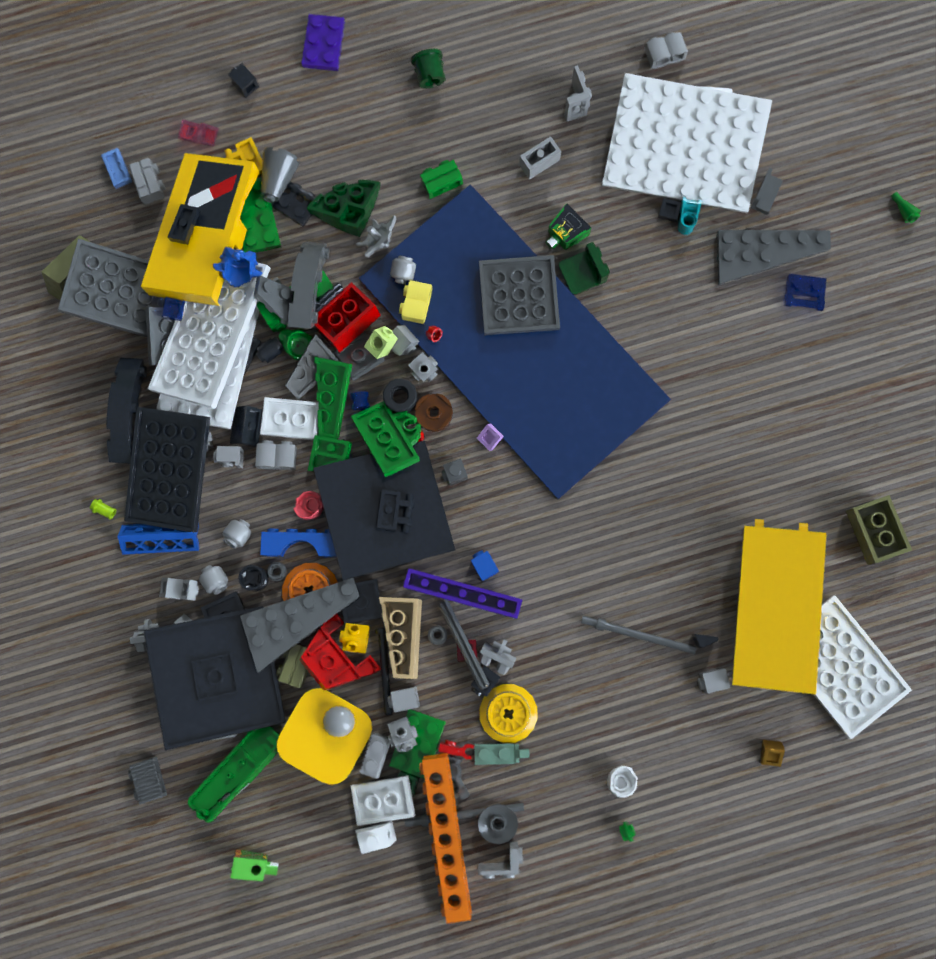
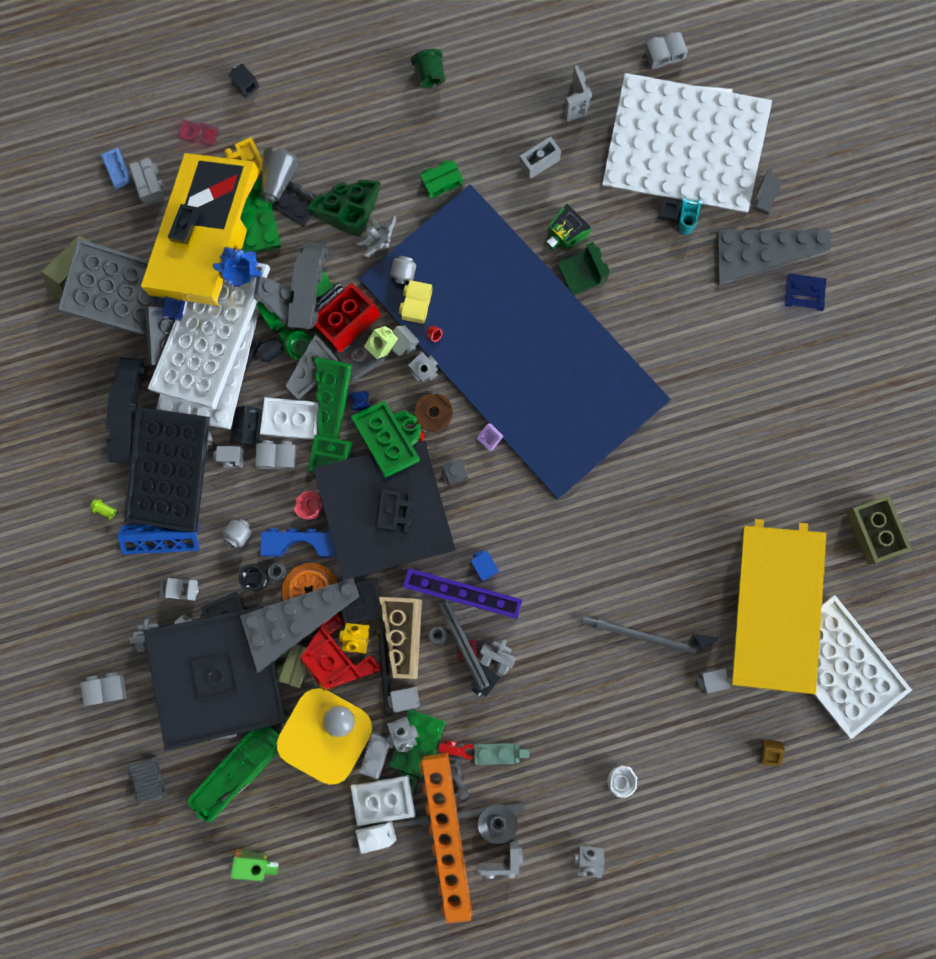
light grey head [199,565,228,595] -> none
dark purple plate [302,14,345,71] -> none
black tyre [383,379,418,414] -> none
dark grey plate [479,255,560,335] -> none
yellow piece [479,684,538,743] -> none
green plate [619,821,636,842] -> none
green cone [891,192,921,223] -> none
none -> light grey brick [80,672,127,706]
none -> light grey brick [574,846,604,878]

